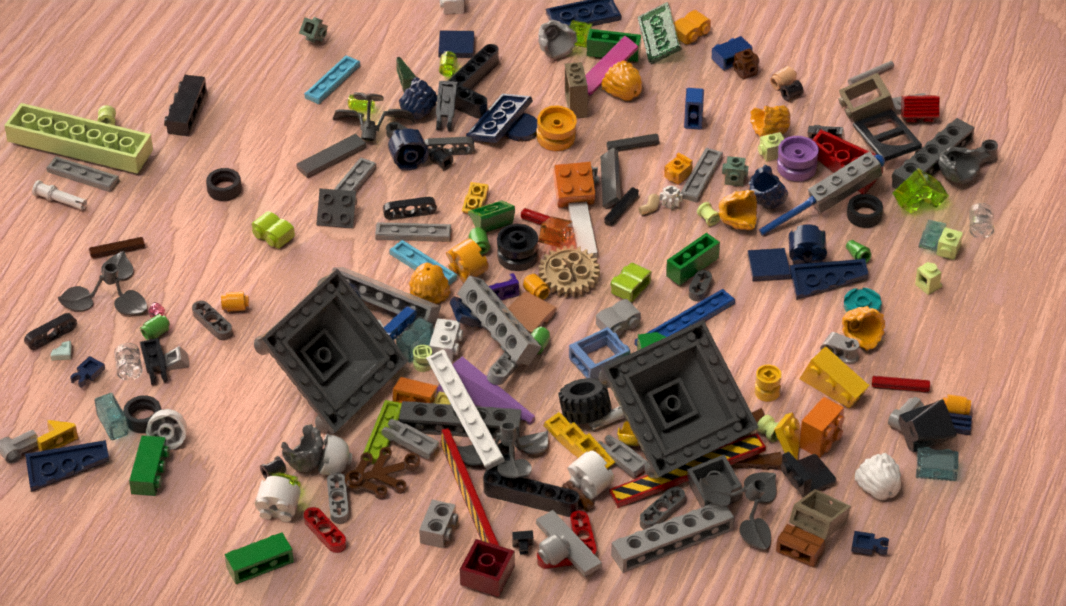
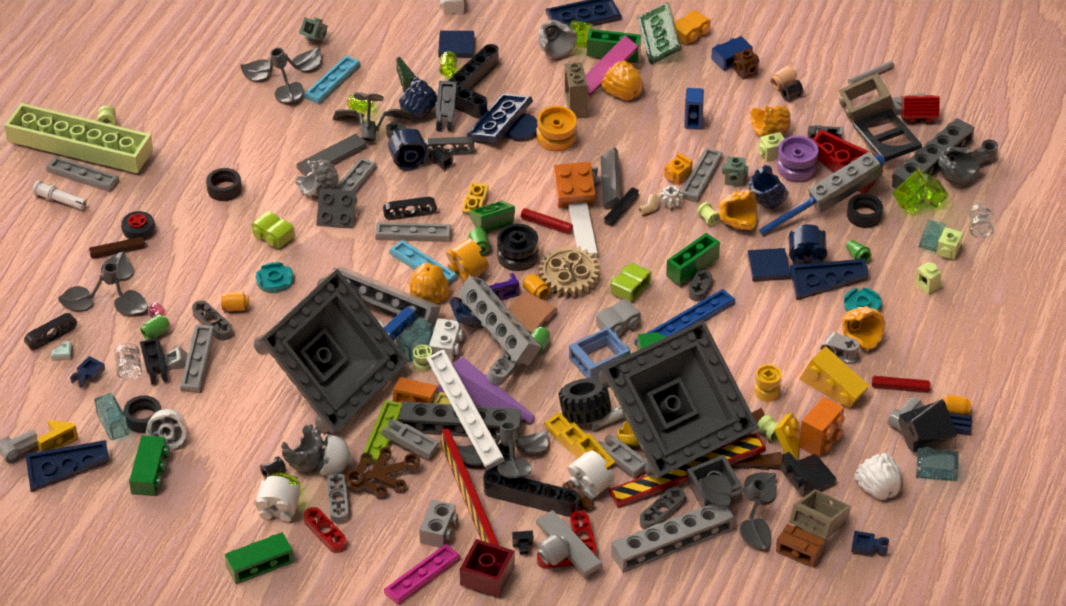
black brick [164,75,207,136] -> none
clear orange brick [538,216,574,247] -> none
dark grey axle [606,133,659,151] -> none
none -> black wheel [121,211,155,239]
none -> light grey tile [180,324,215,393]
none -> dark grey plant [240,47,321,103]
none -> teal tile [256,262,293,293]
none -> light grey hair [295,160,339,197]
none -> dark pink tile [384,544,460,605]

